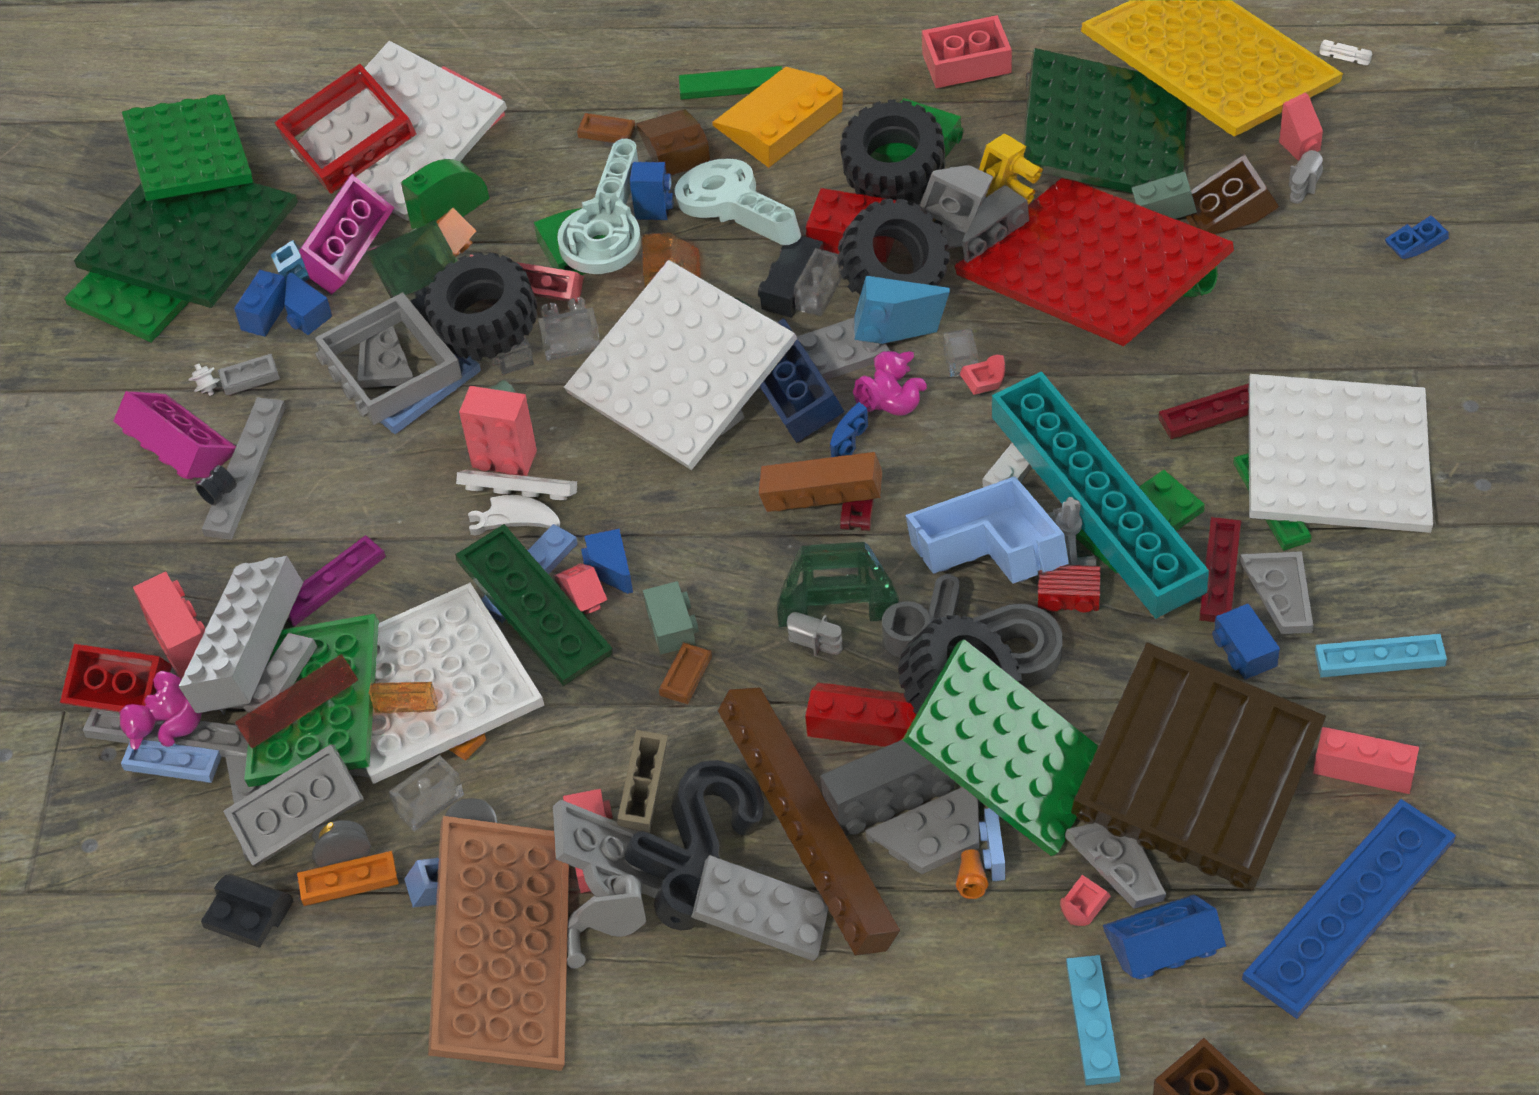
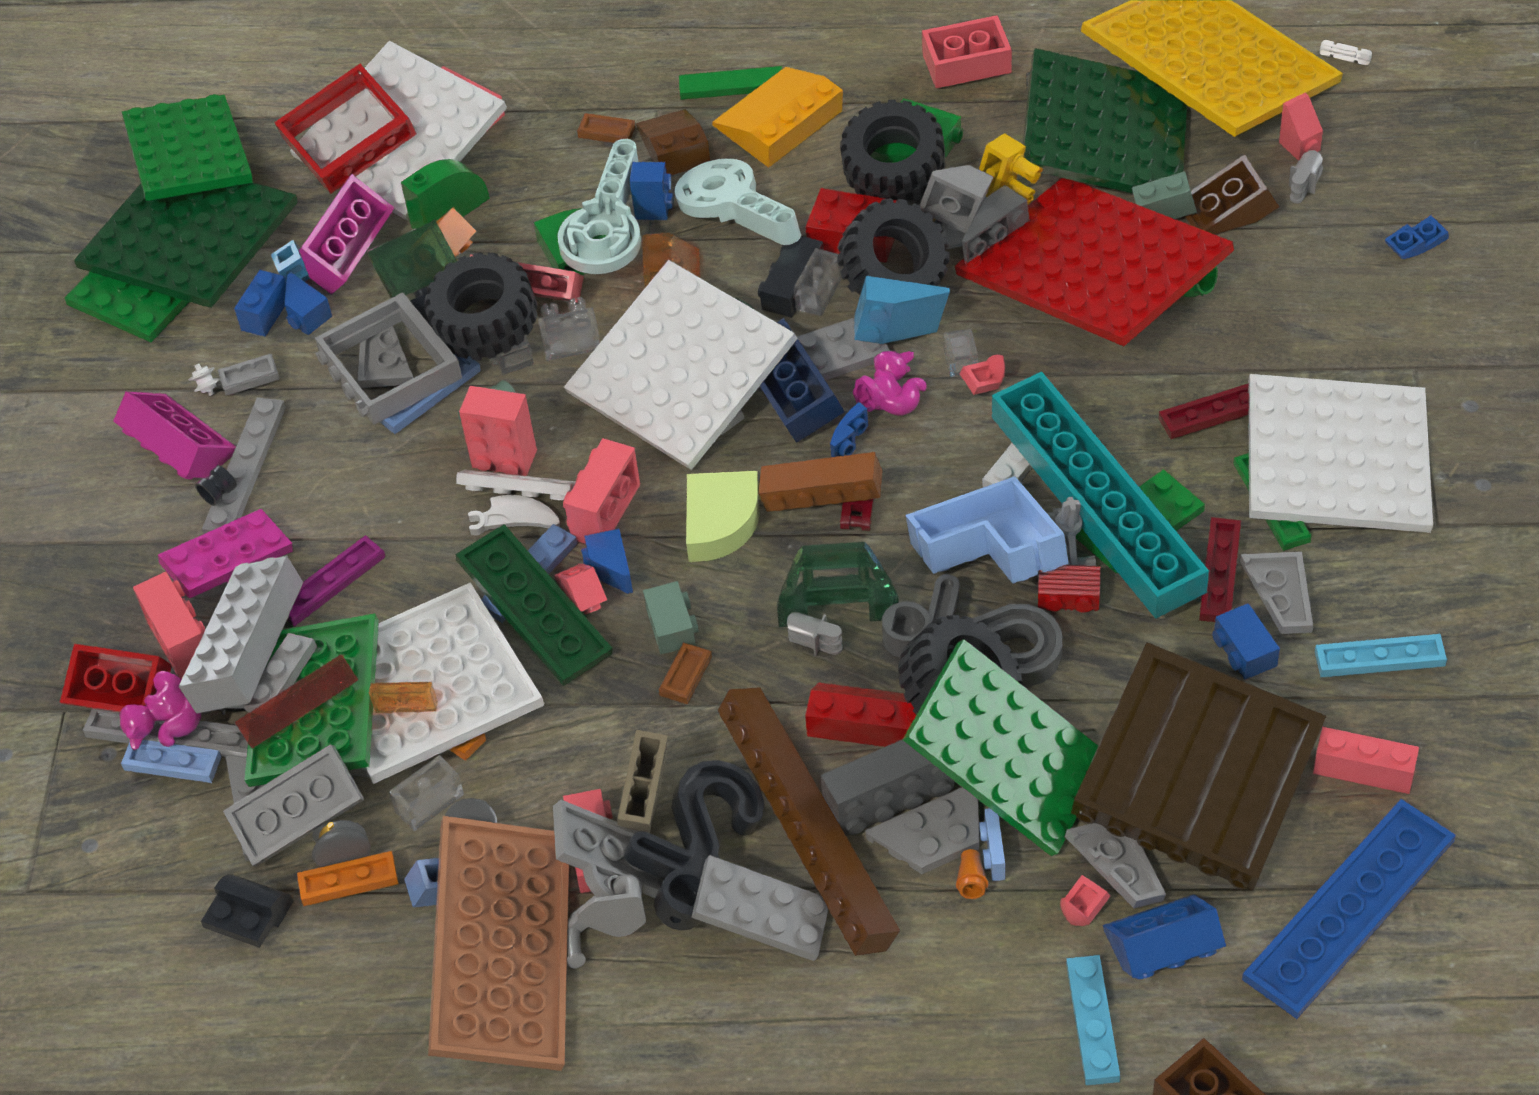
none -> dark pink plate [158,509,293,599]
none -> coral brick [563,438,640,544]
none -> yellowish green brick [686,471,761,562]

